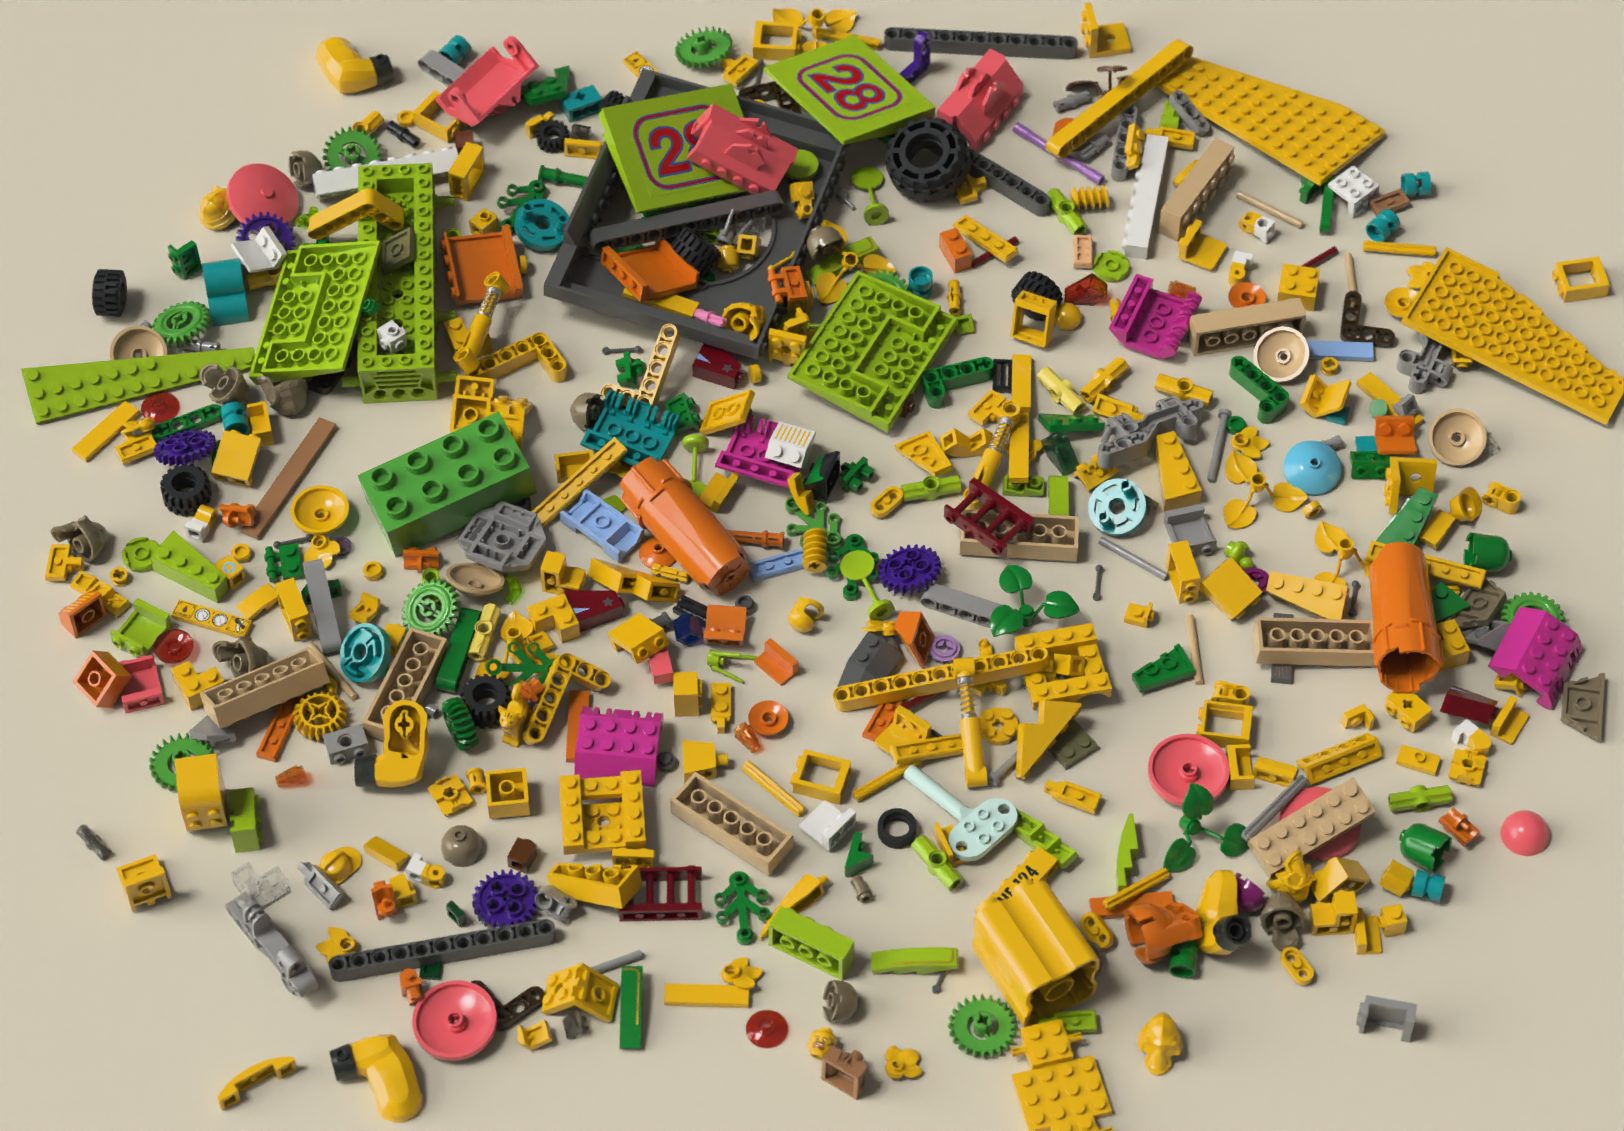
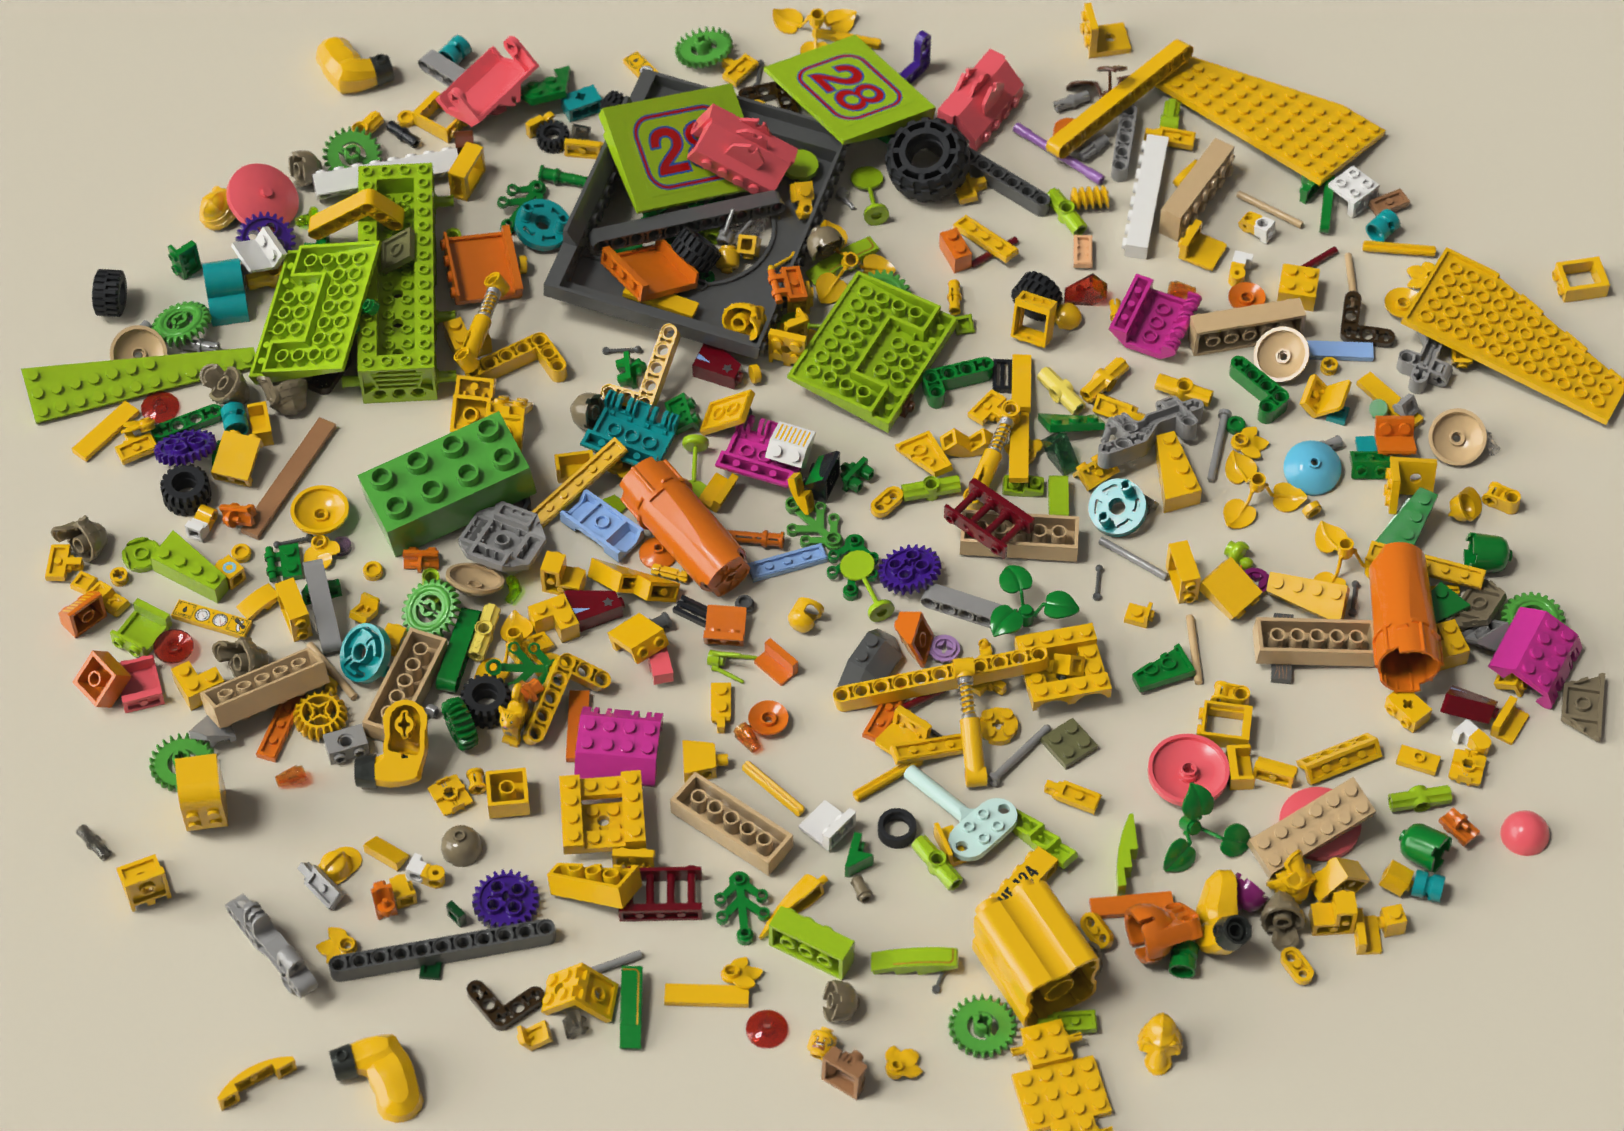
lime wedge [229,787,263,853] -> none
clear brick [231,862,292,910] -> none
white brick [377,320,407,354] -> none
orange hips [400,968,422,1005] -> none
coral dish [412,980,497,1061] -> none
yellow brick [469,208,499,235] -> none
reddish brown brick [507,837,537,874] -> none
light grey piece [535,885,577,923] -> none
dark grey plate [656,752,675,771] -> none
clear blue brick [672,612,703,647] -> none
yellow brick [673,671,703,717] -> none
bright pink axle [694,308,728,328] -> none
yellow window [753,21,802,61] -> none
yellow window [790,749,851,805] -> none
yellow piece [802,528,827,573] -> none
yellow plate [862,620,897,635] -> none
dark grey beam [884,27,1078,60] -> none
teal wheel [908,266,933,300] -> none
yellow slope [1015,700,1082,780] -> none
lime tile [1093,250,1130,283] -> none
yellow axle [1103,868,1170,910] -> none
yellow hinge [1125,123,1145,170] -> none
light grey panel [1164,503,1217,556] -> none
light grey beam [1169,90,1210,136] -> none
light grey axle [1241,775,1308,842] -> none
yellow bracket [1341,704,1375,730] -> none
light grey panel [1356,995,1417,1043] -> none
teal wheel [1401,171,1432,197] -> none
yellow slope [1419,509,1456,550] -> none

